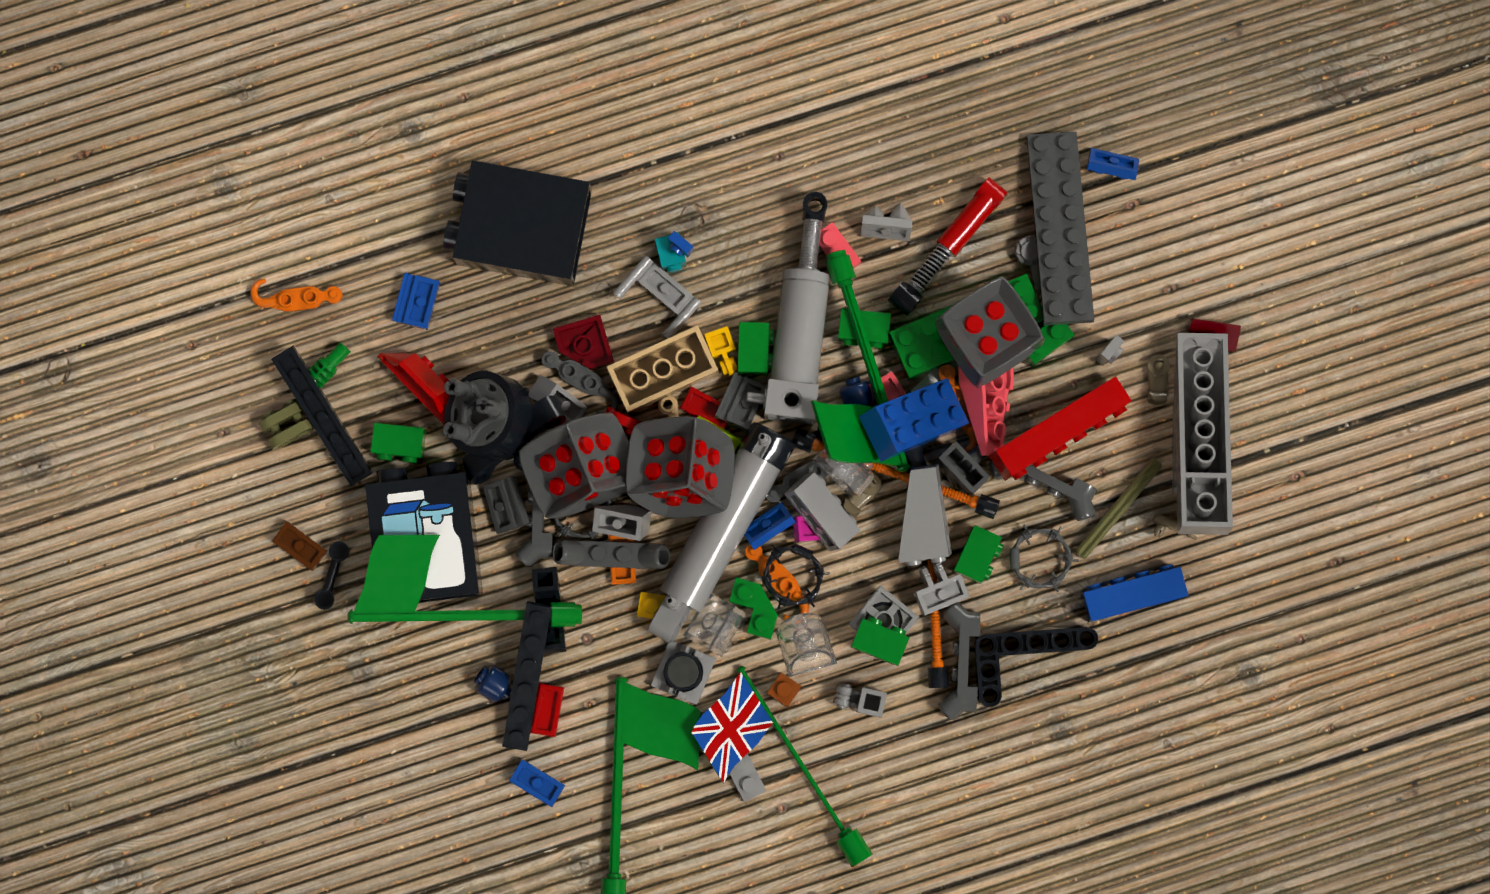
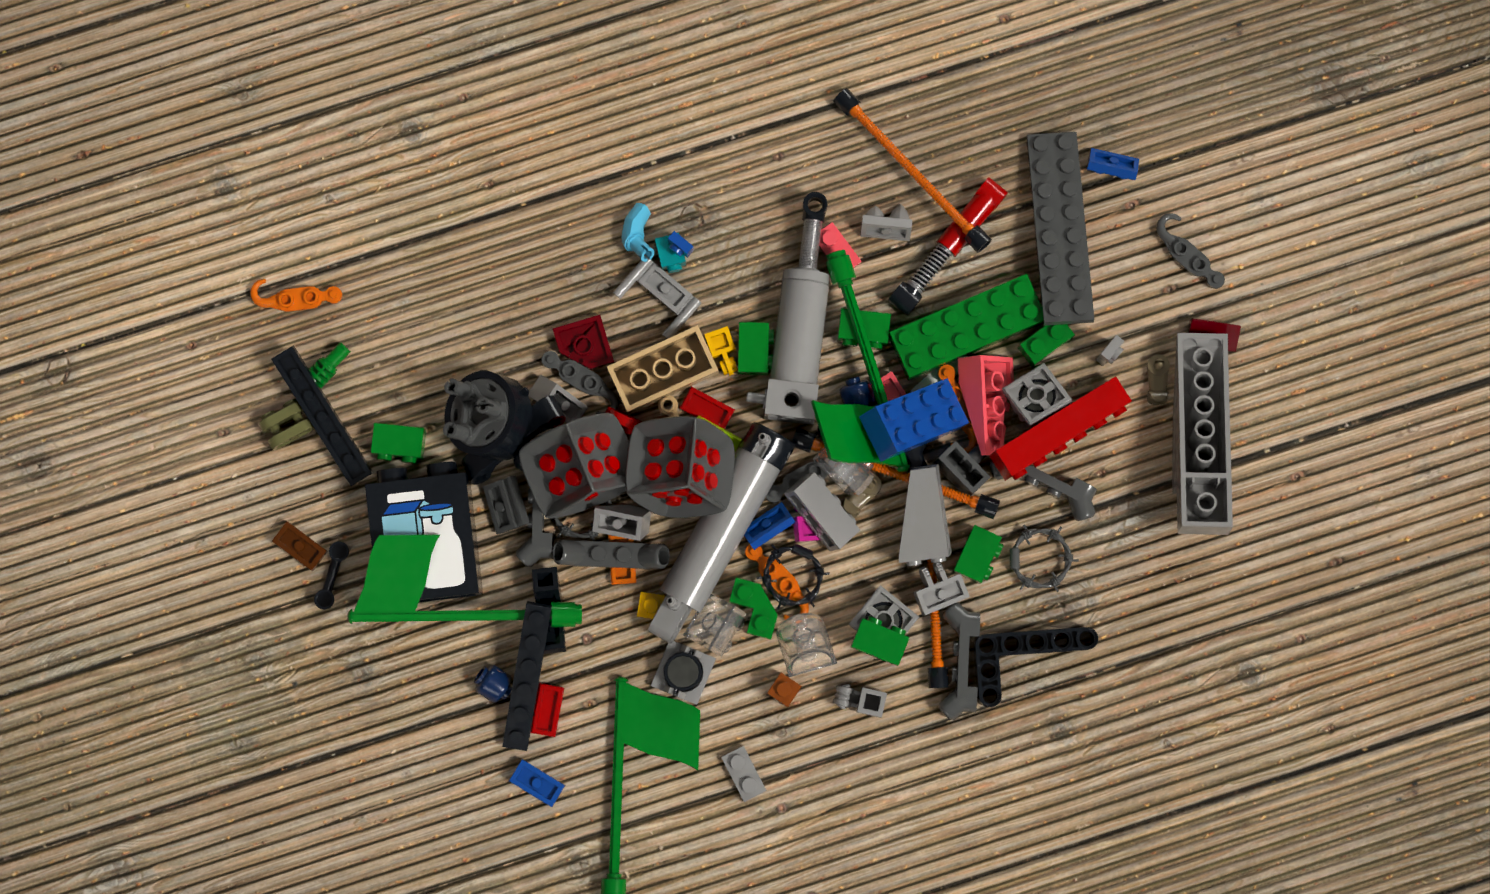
red wedge [377,353,450,425] -> none
blue plate [392,273,440,330] -> none
black brick [443,160,592,287] -> none
flag [691,666,873,867] -> none
dark grey plate [714,372,768,432] -> none
dark grey piece [935,276,1045,388] -> none
light grey piece [1014,236,1040,291] -> none
olive axle [1075,458,1162,559] -> none
blue brick [1081,564,1189,622] -> none
dark tan piece [1151,515,1197,540] -> none
none -> medium azure arm [622,203,655,262]
none -> orange hose [833,88,992,253]
none -> light grey piece [1002,363,1072,429]
none -> dark grey piece [1156,213,1225,289]

